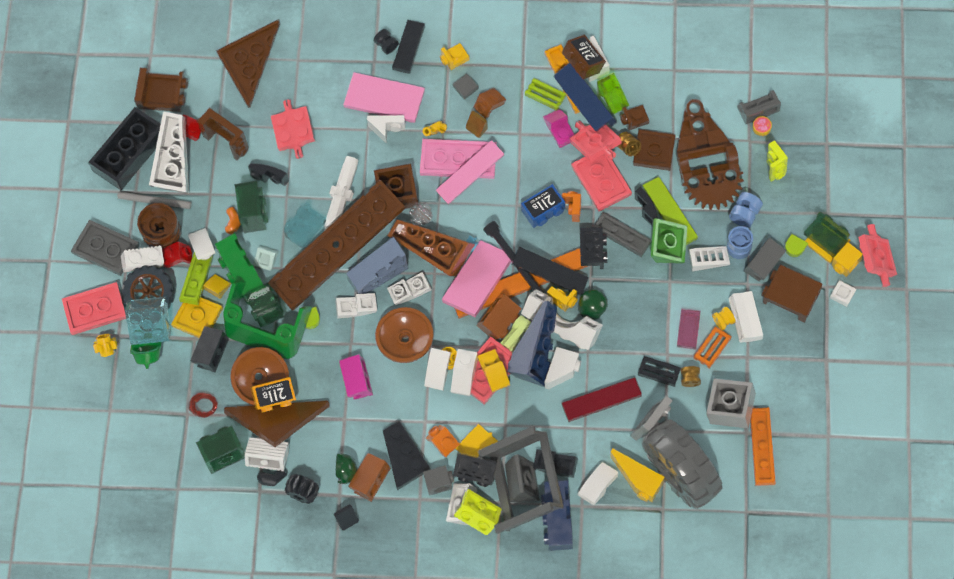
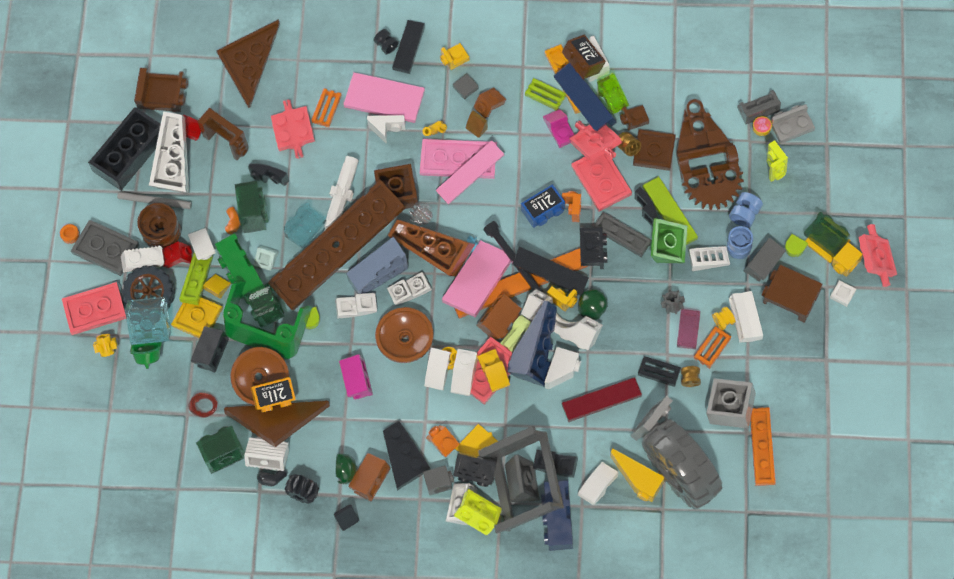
none -> orange tile [60,224,80,244]
none -> orange tile [311,88,342,127]
none -> dark grey gear [661,290,685,314]
none -> light grey bracket [771,104,815,144]

